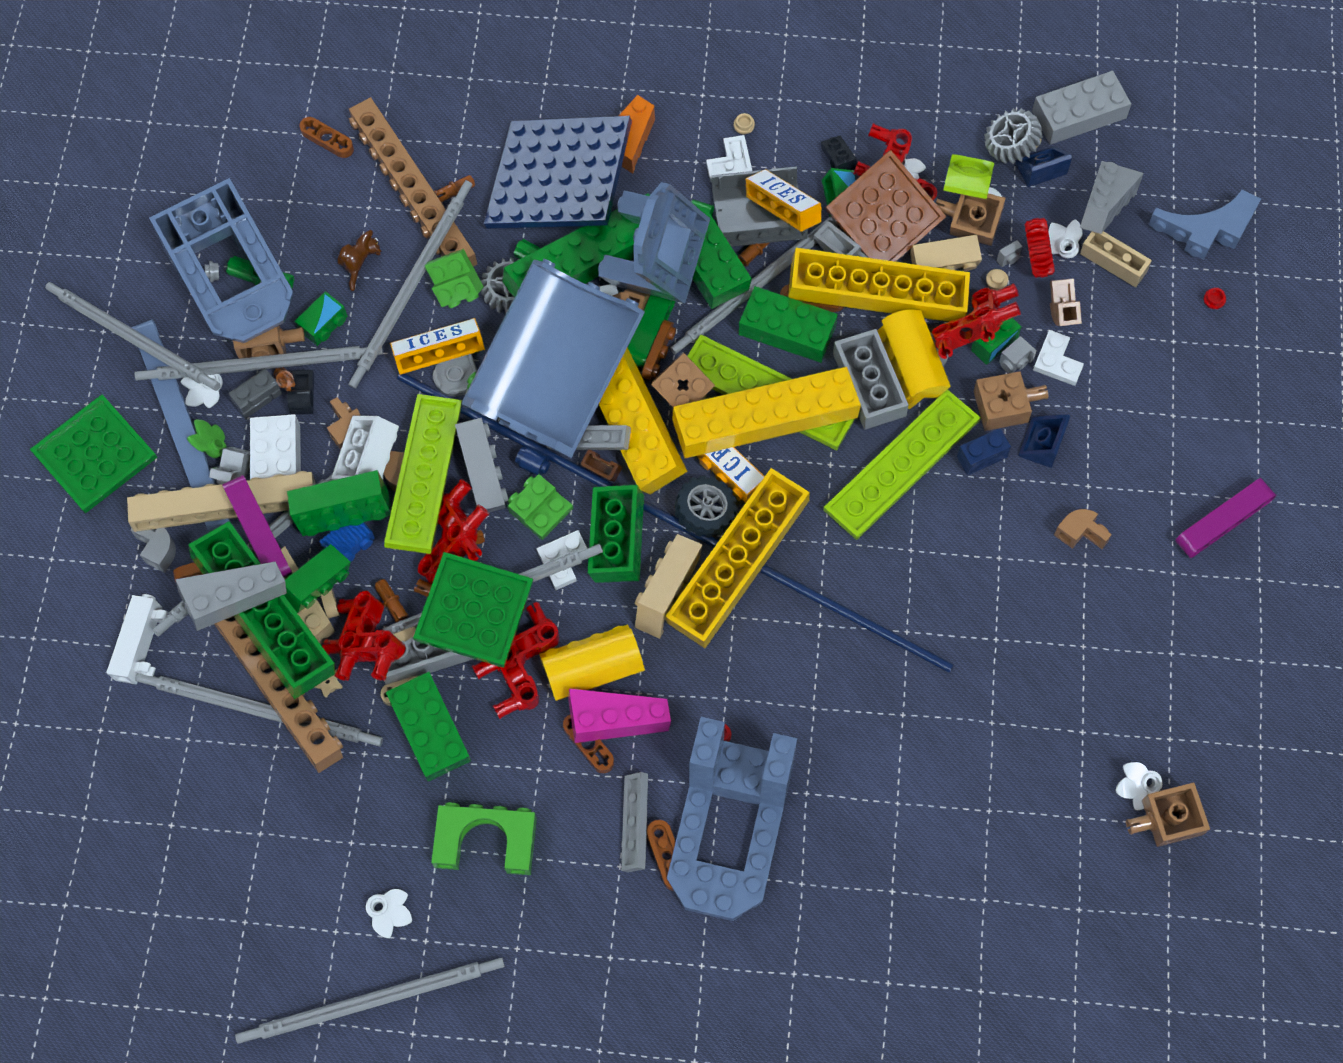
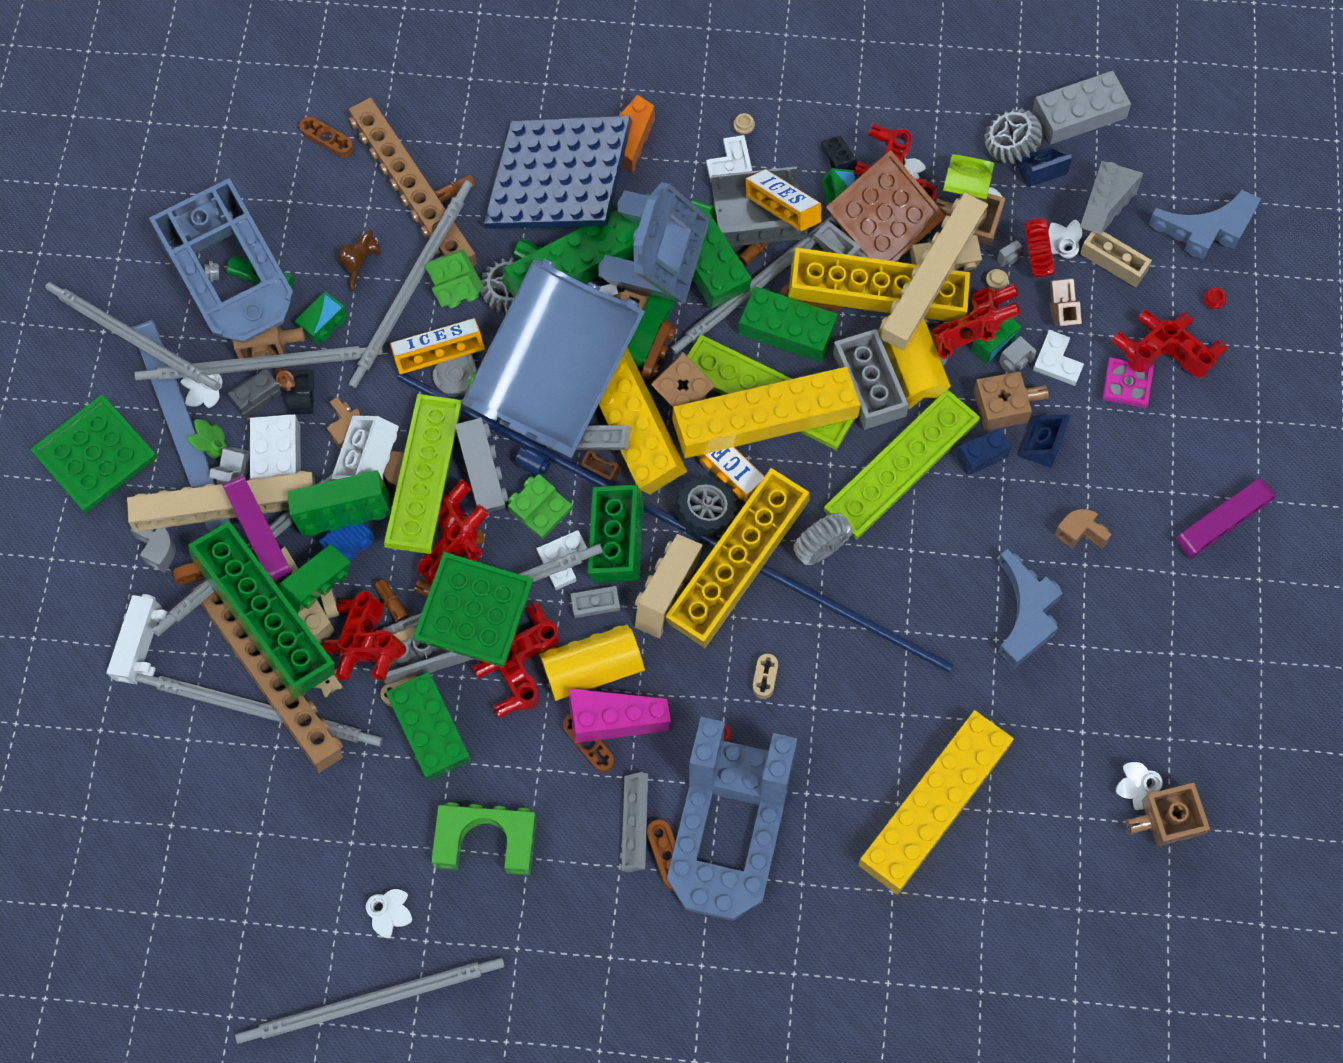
light grey wedge [175,562,287,631] -> none
none -> light grey plate [571,586,620,618]
none -> tan beam [753,654,778,699]
none -> light grey gear [793,513,853,565]
none -> yellow brick [858,710,1014,895]
none -> tan brick [880,193,988,351]
none -> sand blue arch [998,549,1063,669]
none -> dark pink piece [1102,357,1154,408]
none -> red pin [1111,309,1227,378]

